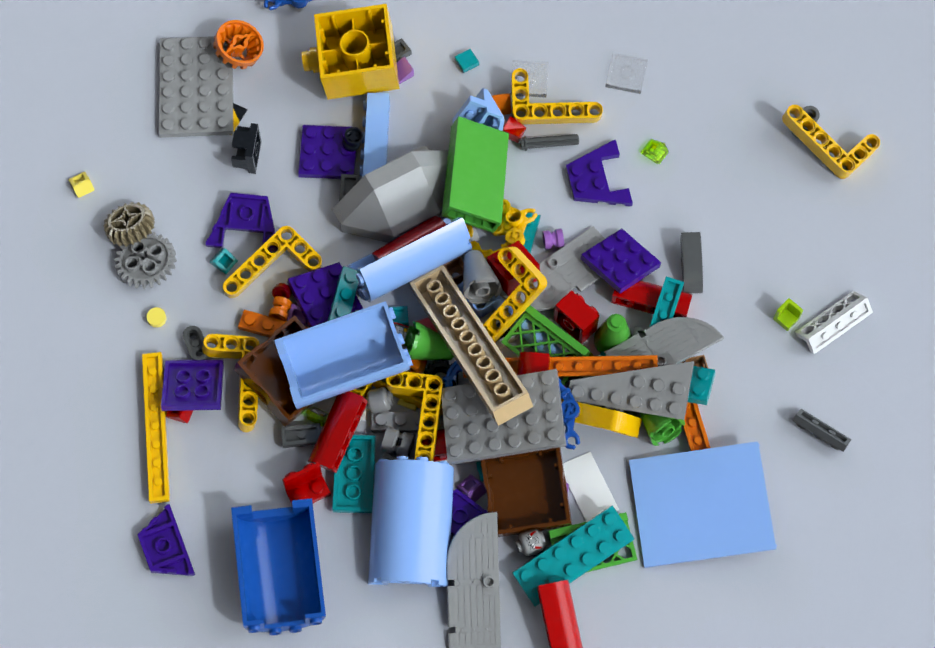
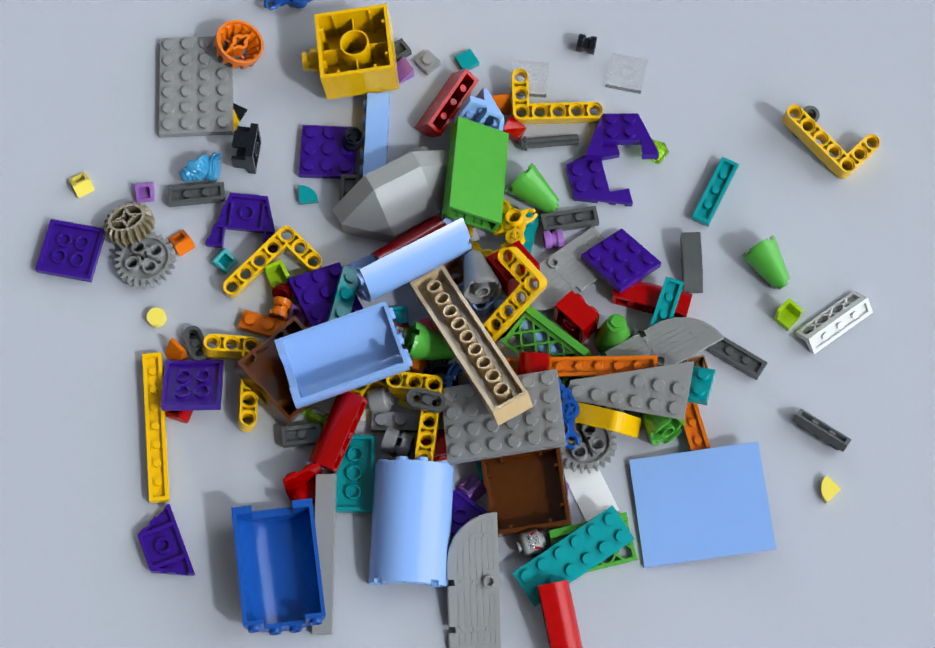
none -> dark purple plate [35,219,106,283]
none -> medium lavender slope [134,182,155,203]
none -> orange slope [165,338,188,360]
none -> dark grey plate [168,182,225,207]
none -> orange slope [168,230,195,256]
none -> dark azure hair [179,152,222,182]
none -> lime panel [264,259,290,289]
none -> teal tile [298,185,319,205]
none -> light grey tile [312,474,337,635]
none -> dark grey plate [406,388,446,413]
none -> red brick [414,69,479,137]
none -> light grey plate [415,50,441,76]
none -> bright green cone [507,163,559,213]
none -> dark grey plate [540,206,599,233]
none -> light grey gear [561,423,617,474]
none -> black wheel [576,34,597,55]
none -> dark purple wing [586,113,659,160]
none -> teal plate [691,157,739,227]
none -> dark grey plate [707,336,768,380]
none -> bright green cone [741,235,790,290]
none -> light yellow tile [821,475,841,503]

